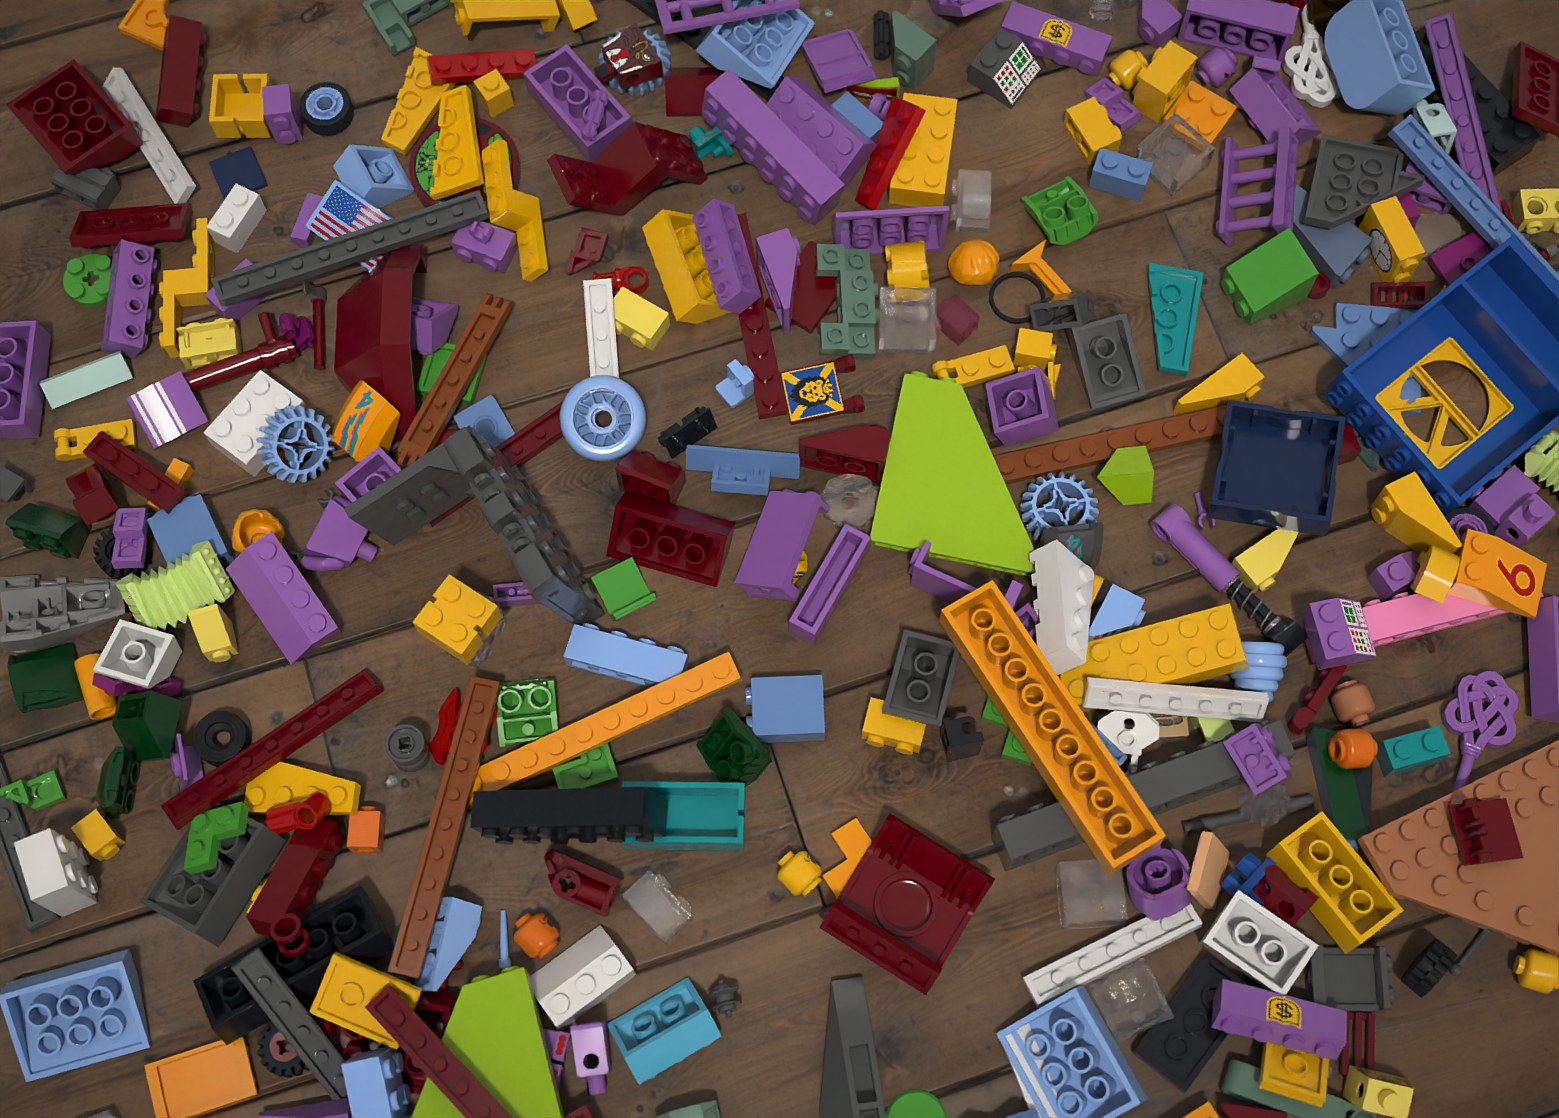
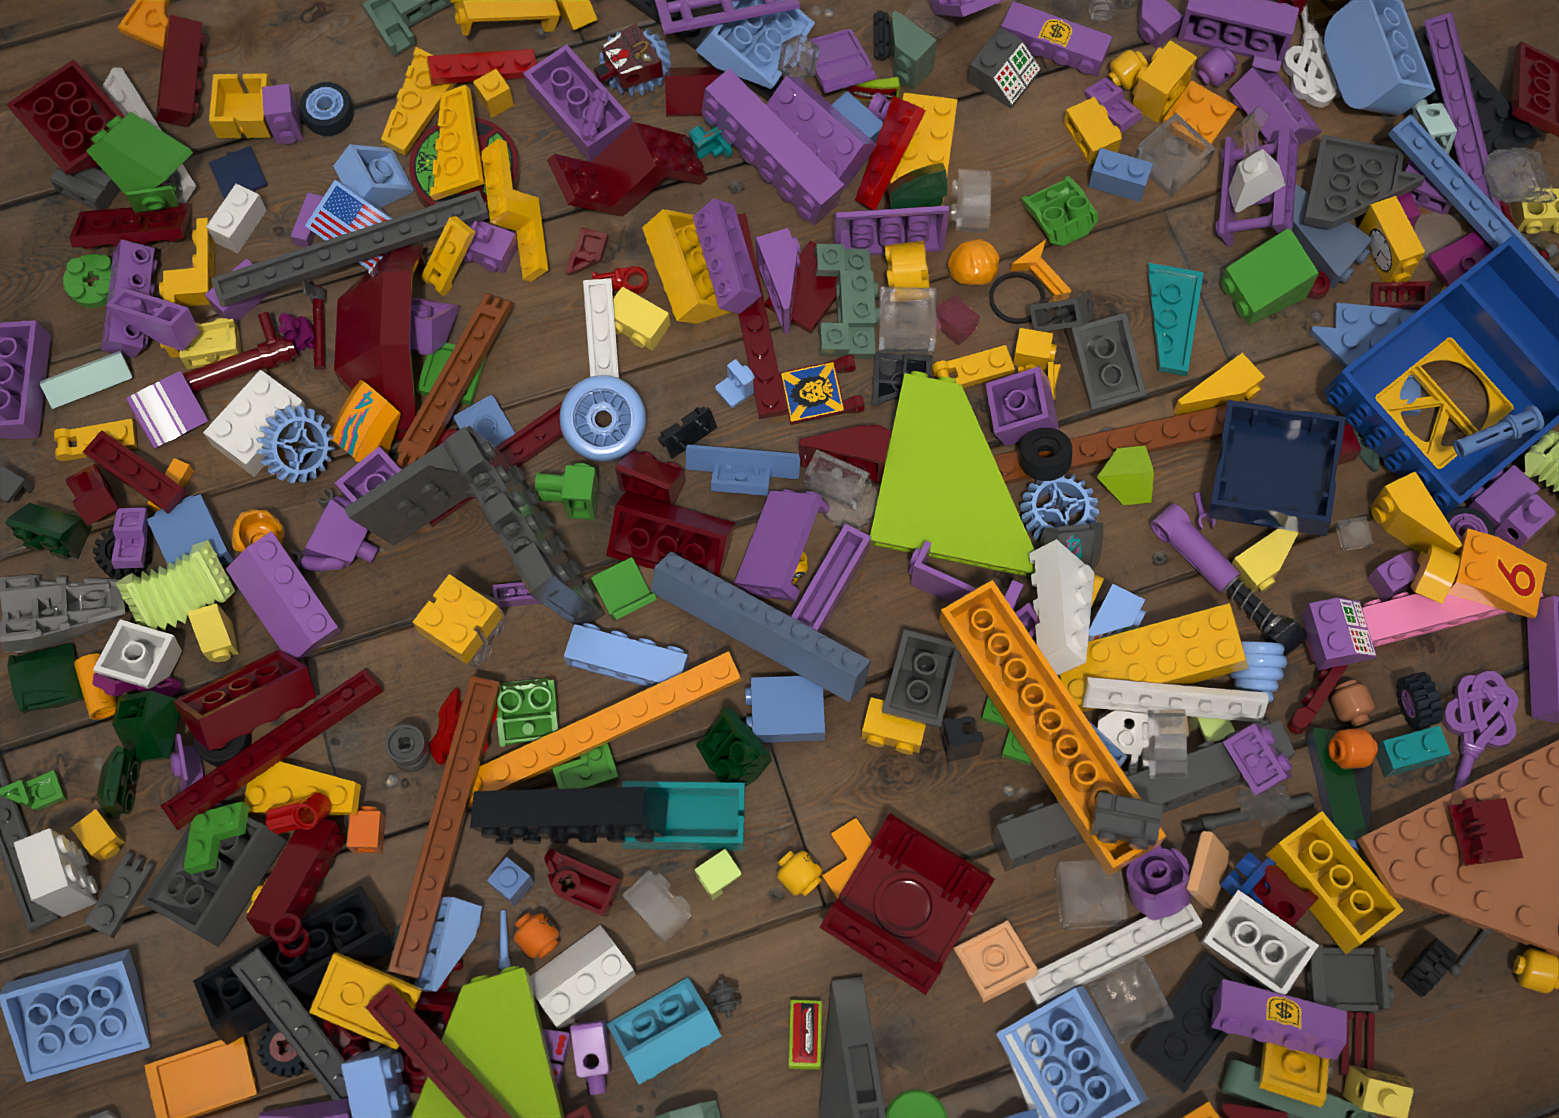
none -> dark grey hinge [84,851,156,939]
none -> bright green slope [86,112,193,195]
none -> medium lavender slope [106,287,200,351]
none -> bright green piece [126,184,179,213]
none -> dark red slope [173,649,316,751]
none -> yellow plate [421,216,476,296]
none -> medium blue brick [487,857,534,906]
none -> bright green brick [535,463,600,521]
none -> sand blue brick [651,552,871,702]
none -> yellowish green panel [694,849,741,900]
none -> clear brick [778,34,820,80]
none -> slope [789,1000,822,1070]
none -> clear brick [804,450,870,510]
none -> black slope [871,352,933,406]
none -> dark green slope [886,163,947,209]
none -> light nougat tile [954,920,1039,1003]
none -> black tyre [1020,428,1073,481]
none -> dark grey brick [1090,792,1163,850]
none -> clear brick [1142,710,1187,778]
none -> clear piece [1227,105,1270,159]
none -> white slope [1228,149,1285,213]
none -> clear plate [1335,516,1373,551]
none -> black wheel [1396,672,1444,730]
none -> medium blue pin [1453,405,1544,458]
none -> clear slope [1484,147,1557,203]

